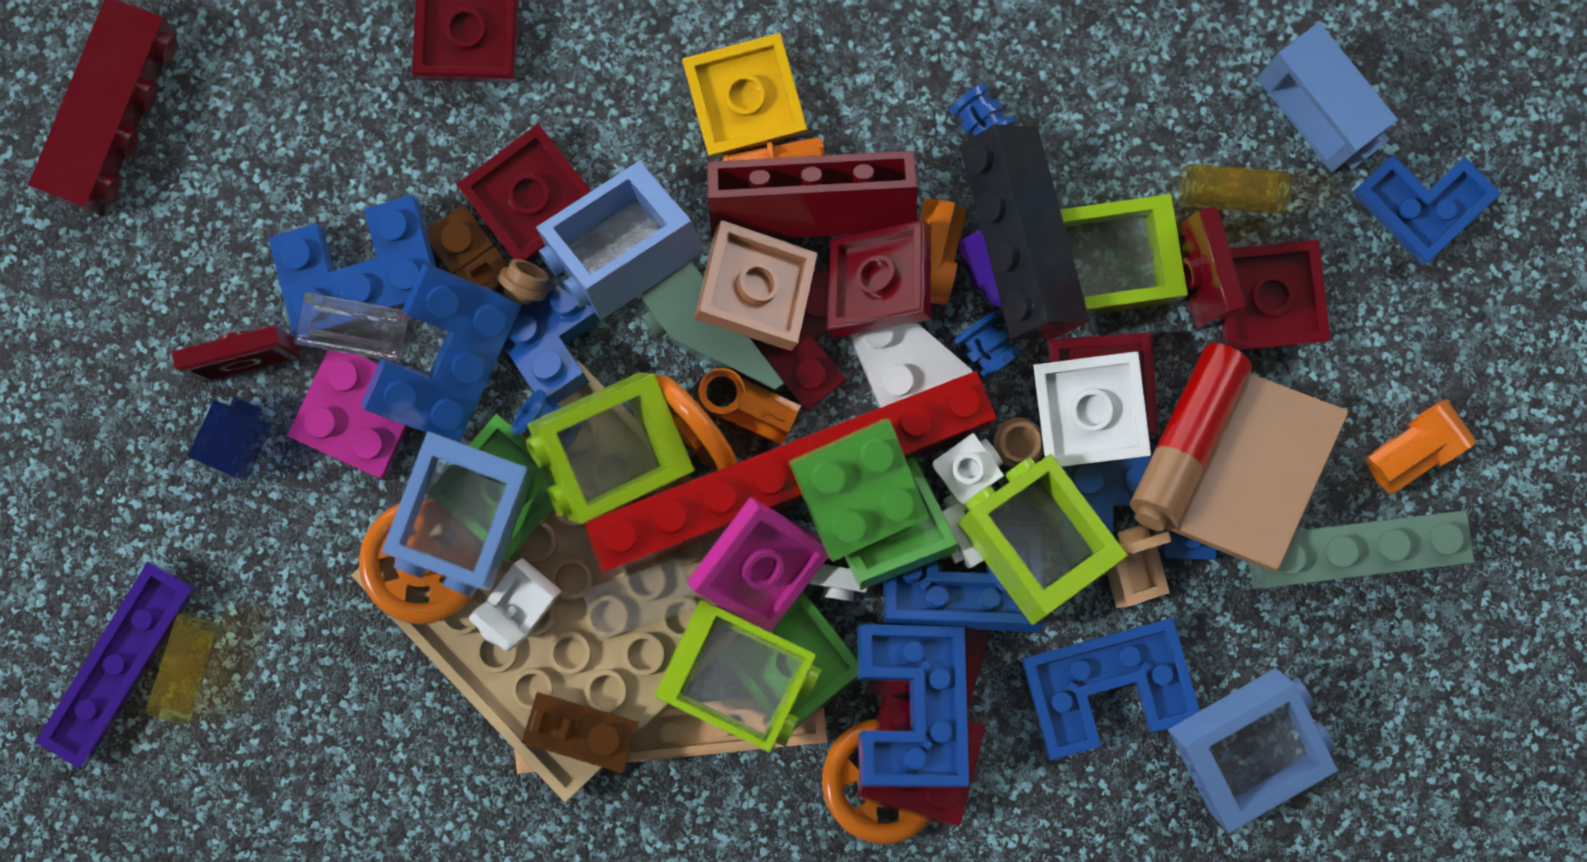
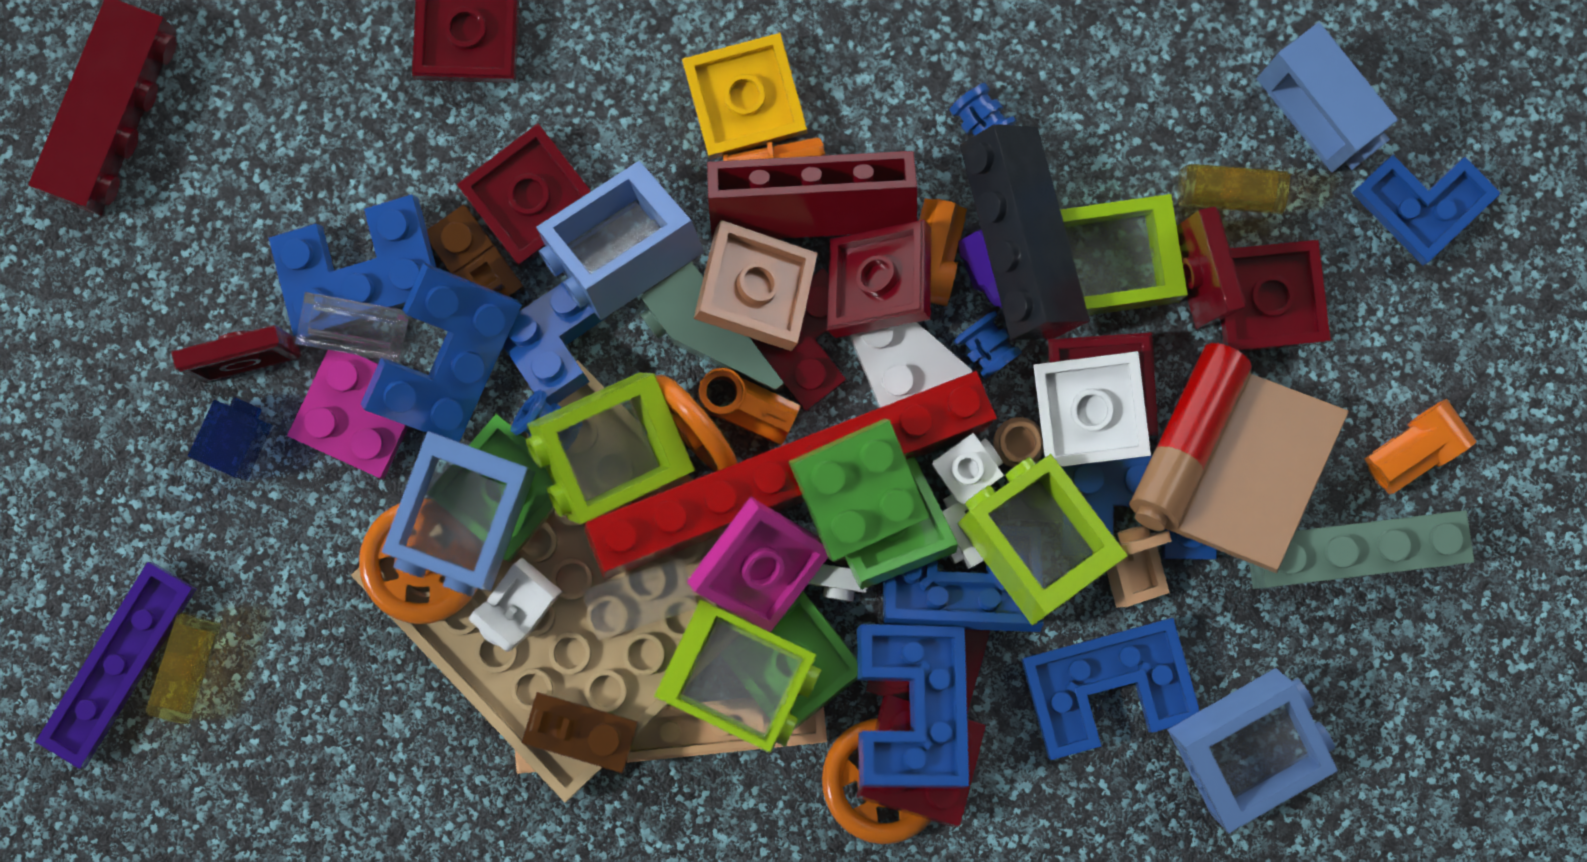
medium nougat plate [498,259,549,305] -> none

